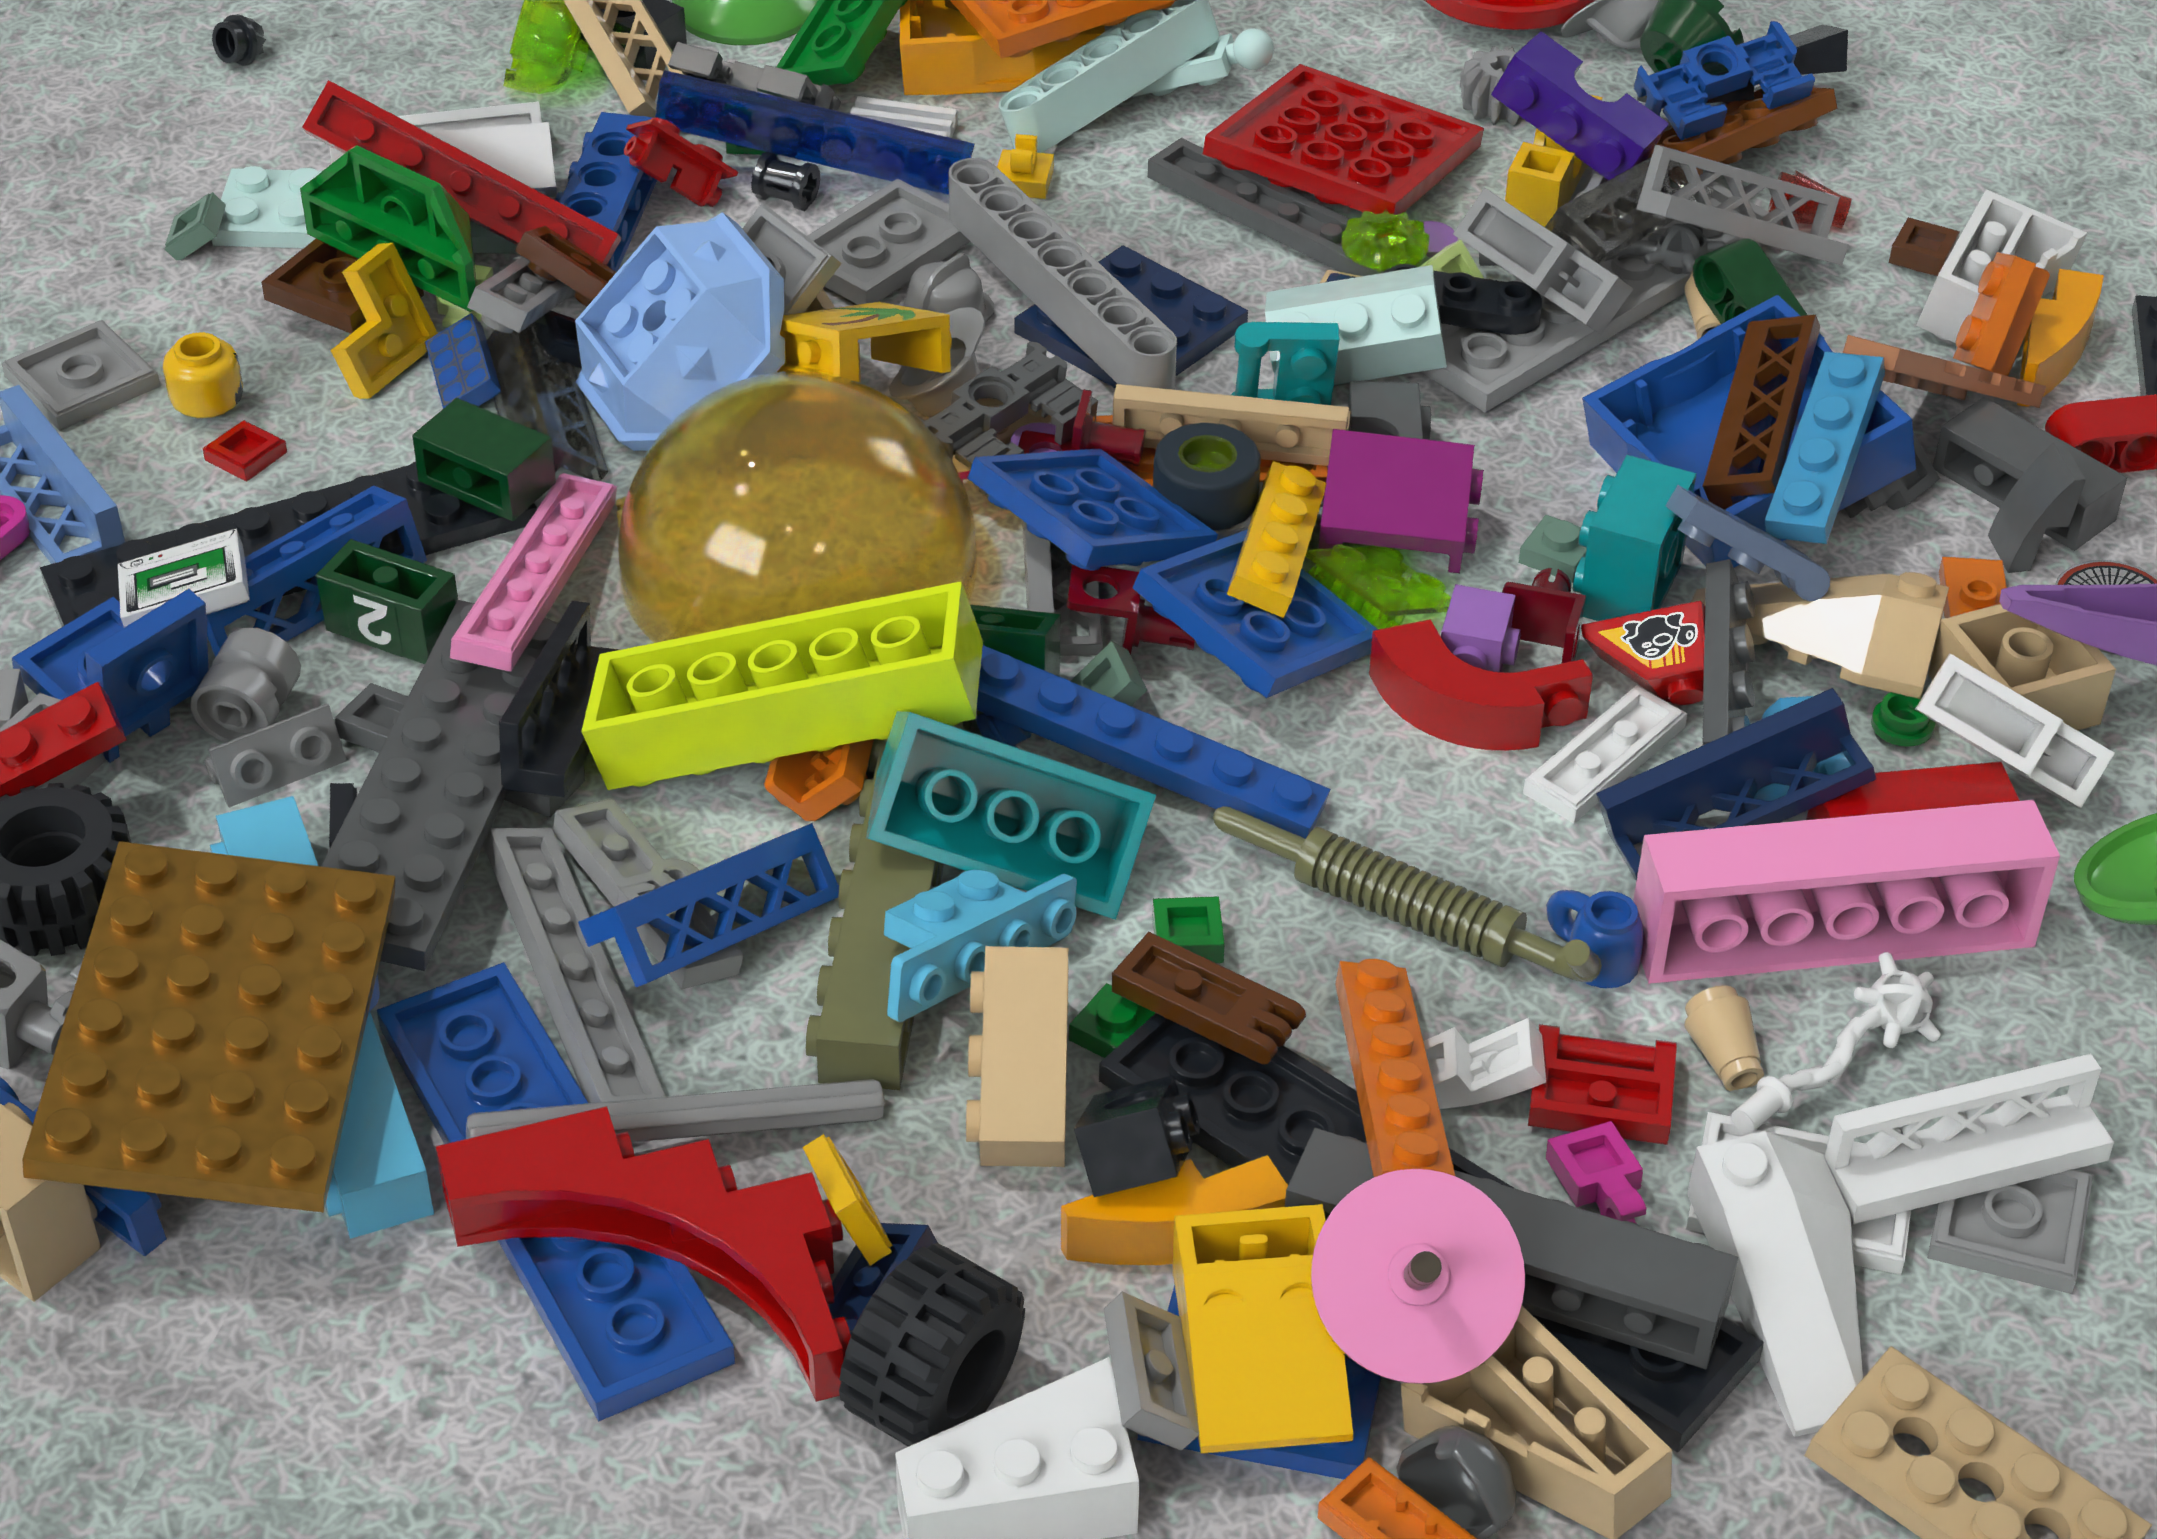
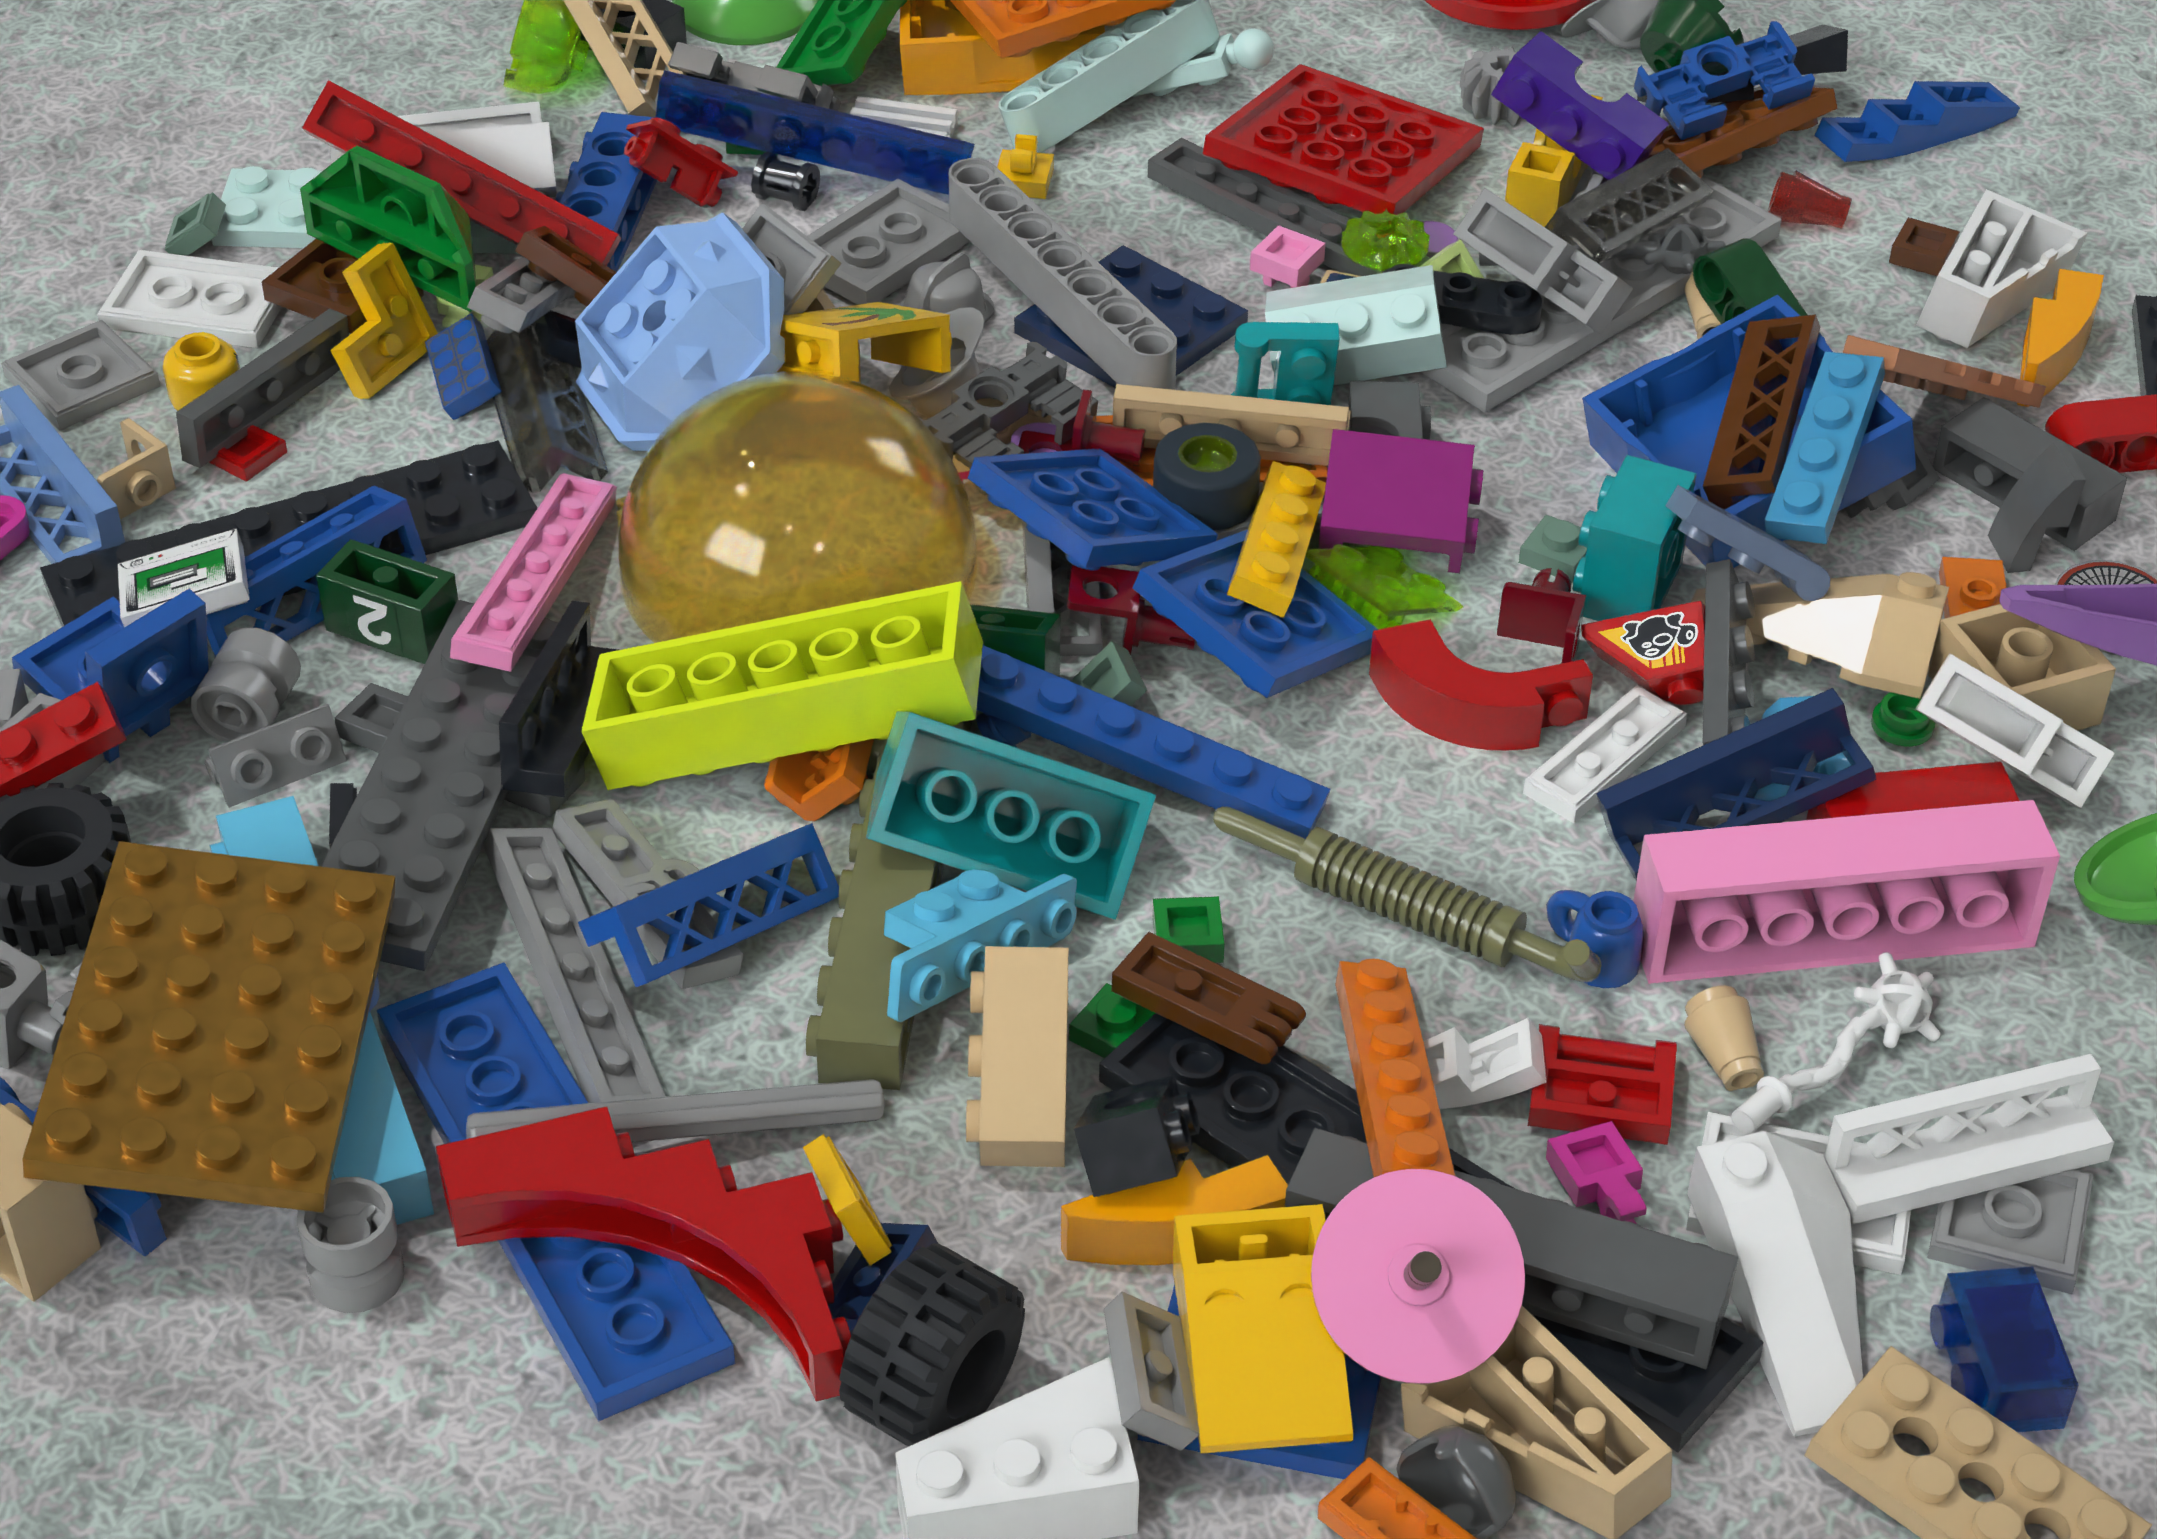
black plate [212,14,266,66] -> none
dark green brick [412,398,556,521] -> none
medium lavender brick [1441,584,1521,672] -> none
light grey fence [1636,145,1849,266] -> none
orange bracket [1953,252,2050,376] -> none
none -> white tile [97,250,282,348]
none -> tan bracket [97,418,176,519]
none -> dark grey plate [176,308,349,468]
none -> light grey wheel [296,1177,405,1313]
none -> bright pink tile [1250,225,1326,288]
none -> blue slope [1814,81,2020,162]
none -> clear blue brick [1930,1266,2079,1433]

